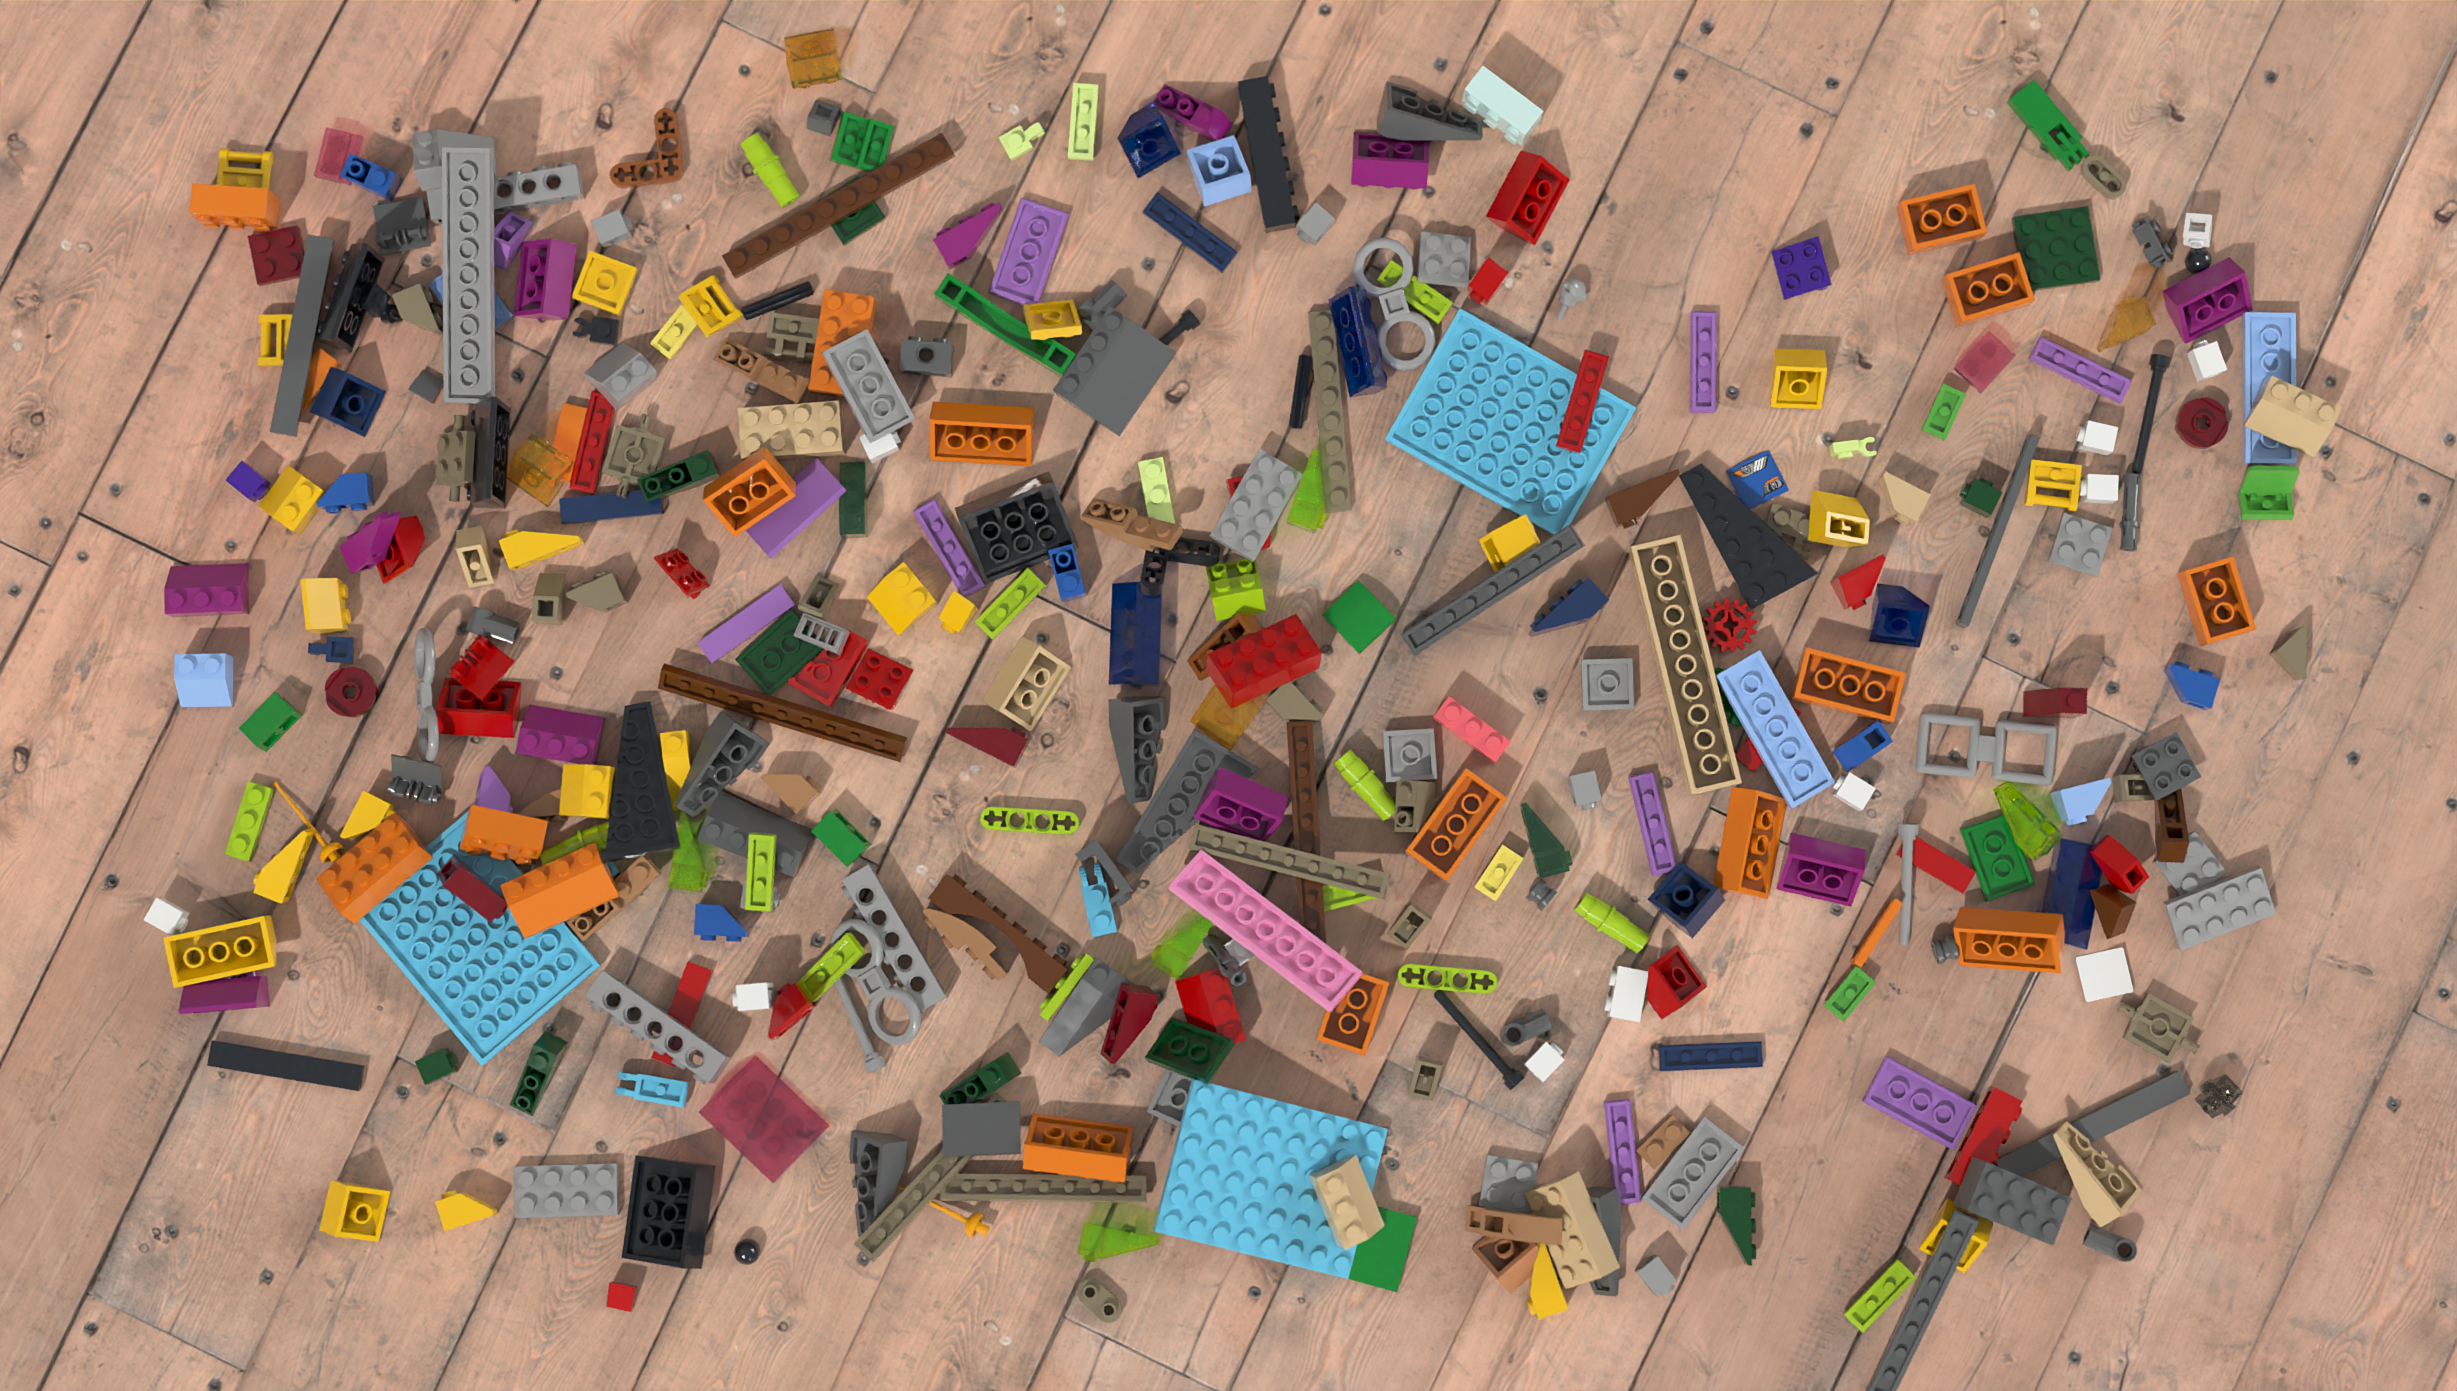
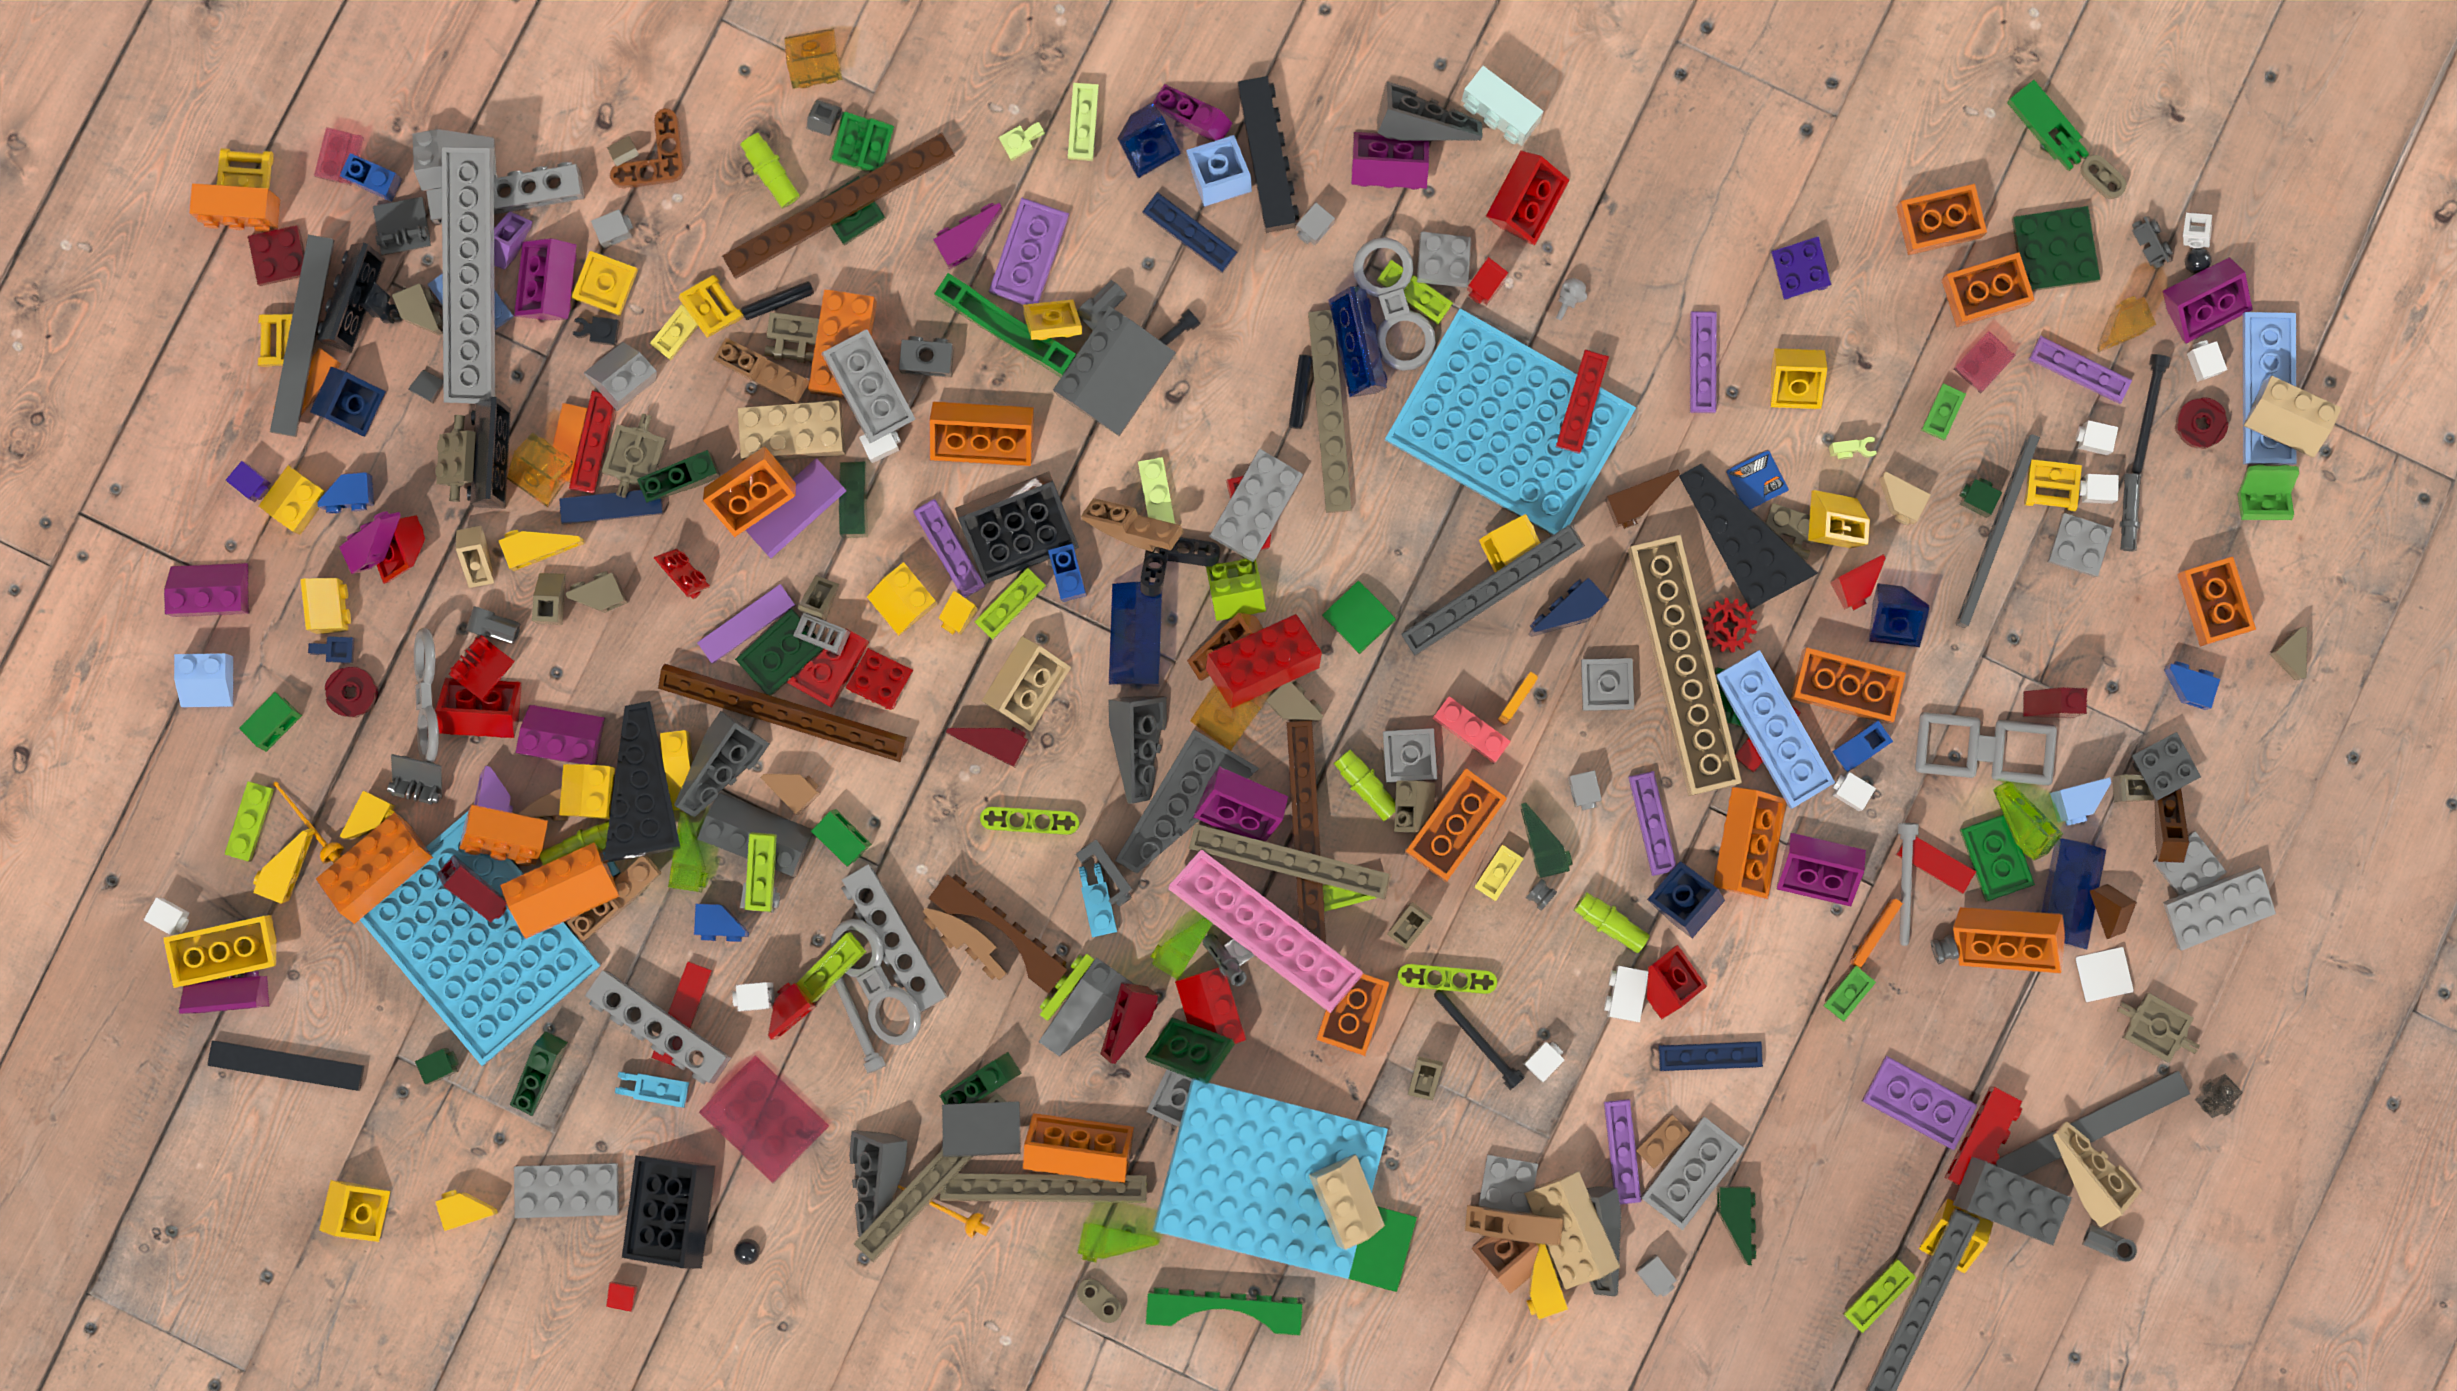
clear neon green slope [1287,449,1327,533] -> none
dark grey piece [1500,1008,1552,1047] -> none
red slope [2090,834,2149,894] -> none
none -> dark tan tile [607,136,639,166]
none -> green arch [1146,1287,1303,1336]
none -> light orange tile [1498,671,1538,725]

